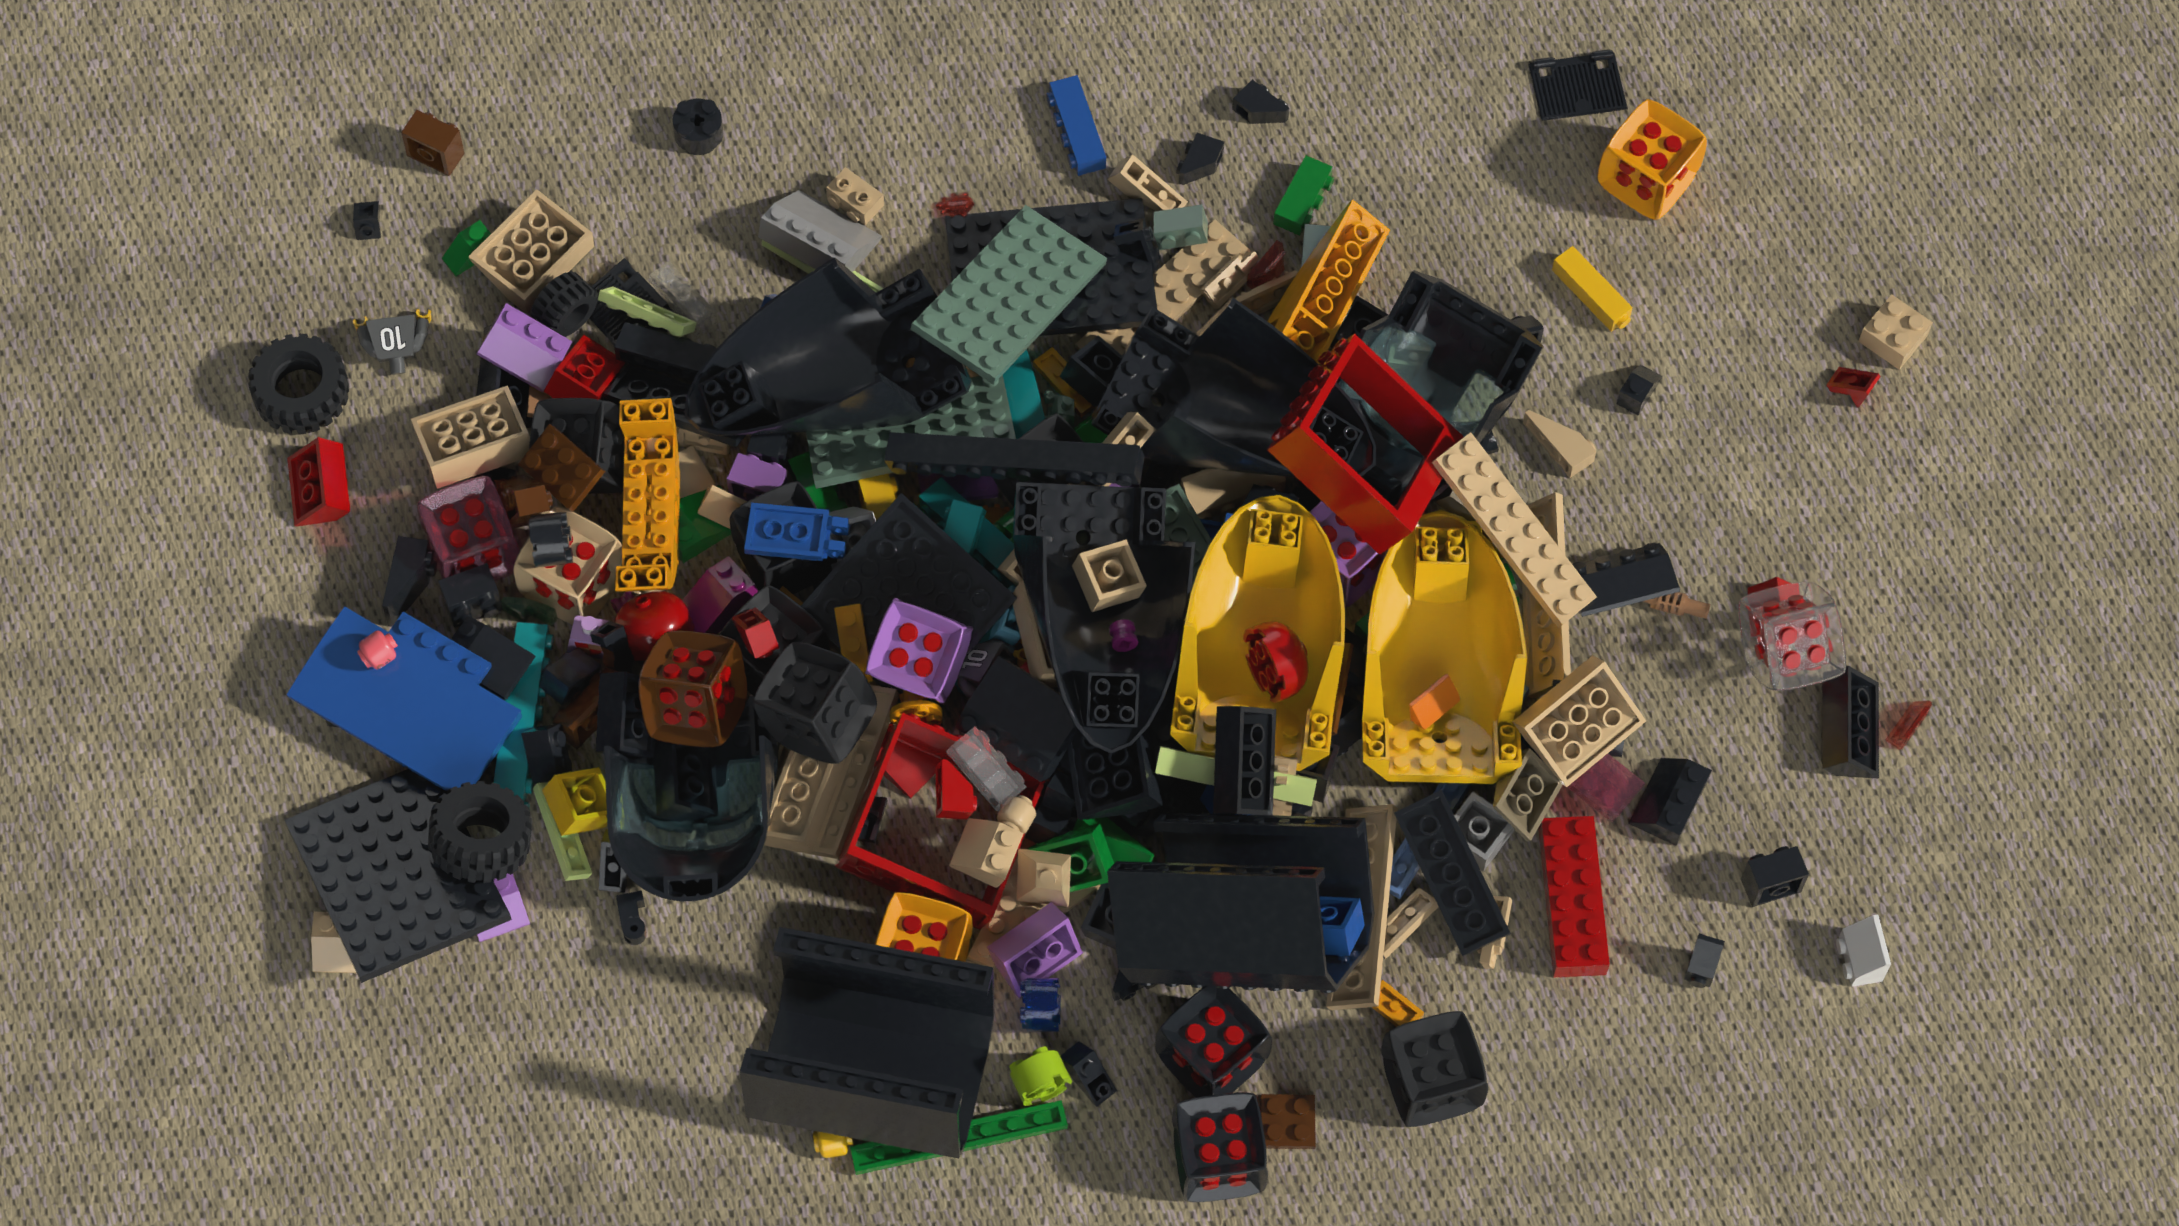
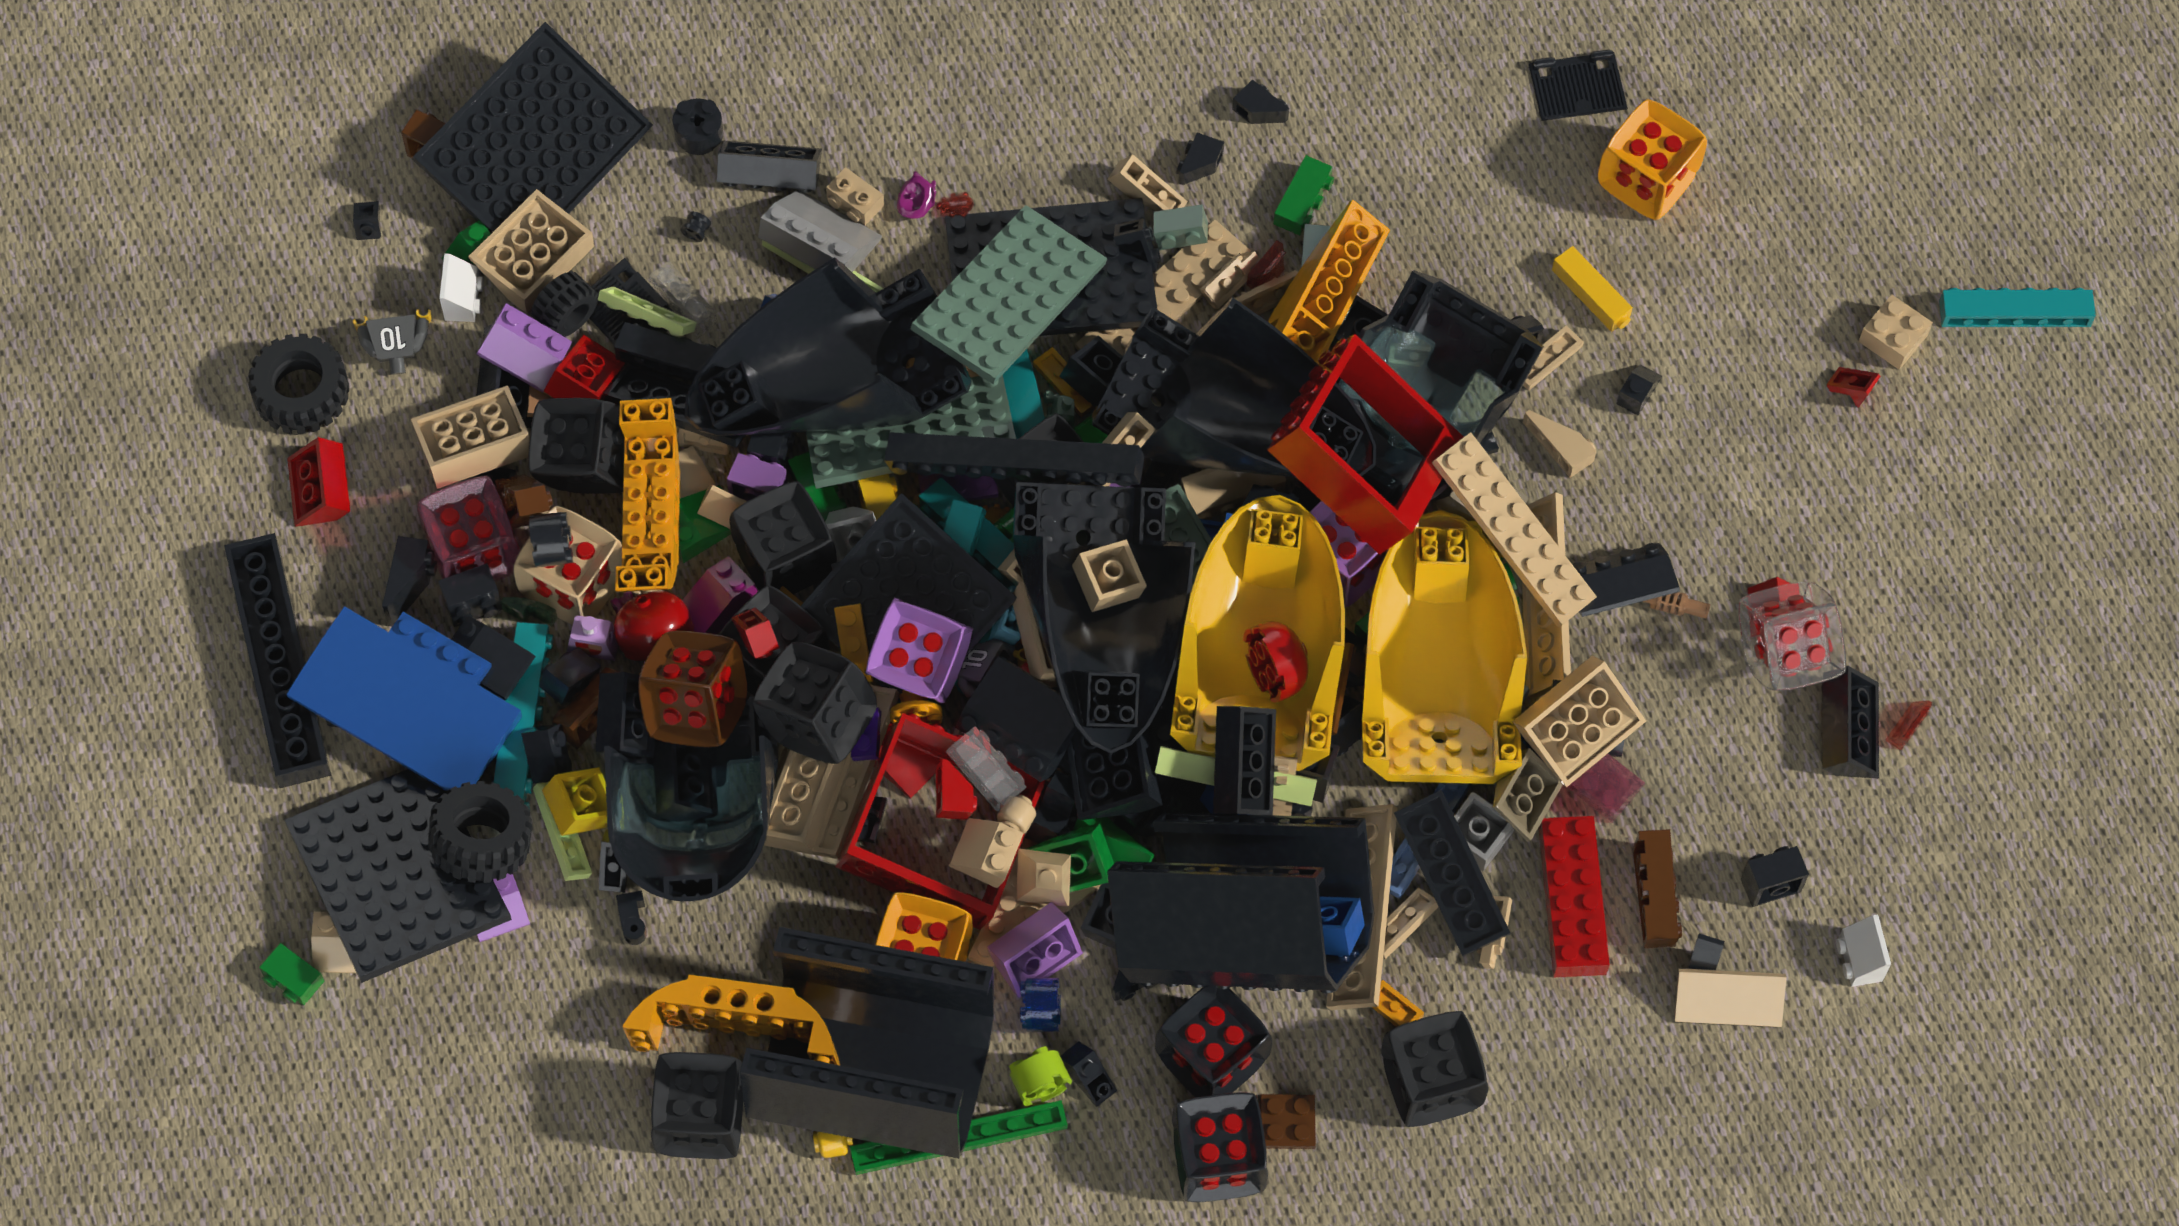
coral head [357,630,398,670] -> none
reddish brown plate [518,424,606,512] -> none
black leg [590,621,633,672] -> none
blue tile [744,503,849,561] -> none
blue brick [1046,75,1106,176] -> none
magenta wheel [1109,620,1138,652] -> none
orange slope [1409,674,1460,730] -> none
black slope [1628,758,1712,846] -> none
none -> black brick [224,533,332,788]
none -> green brick [259,943,325,1006]
none -> black plate [412,22,653,234]
none -> white slope [439,254,484,322]
none -> light orange slope [622,975,840,1066]
none -> black piece [651,1052,744,1159]
none -> black wheel [680,211,711,242]
none -> black slope [717,140,822,193]
none -> dark purple plate [851,707,882,761]
none -> magenta hat [897,171,936,219]
none -> tan plate [1523,325,1584,391]
none -> reddish brown wedge [1632,829,1682,948]
none -> tan tile [1674,968,1787,1027]
none -> teal brick [1939,288,2096,327]

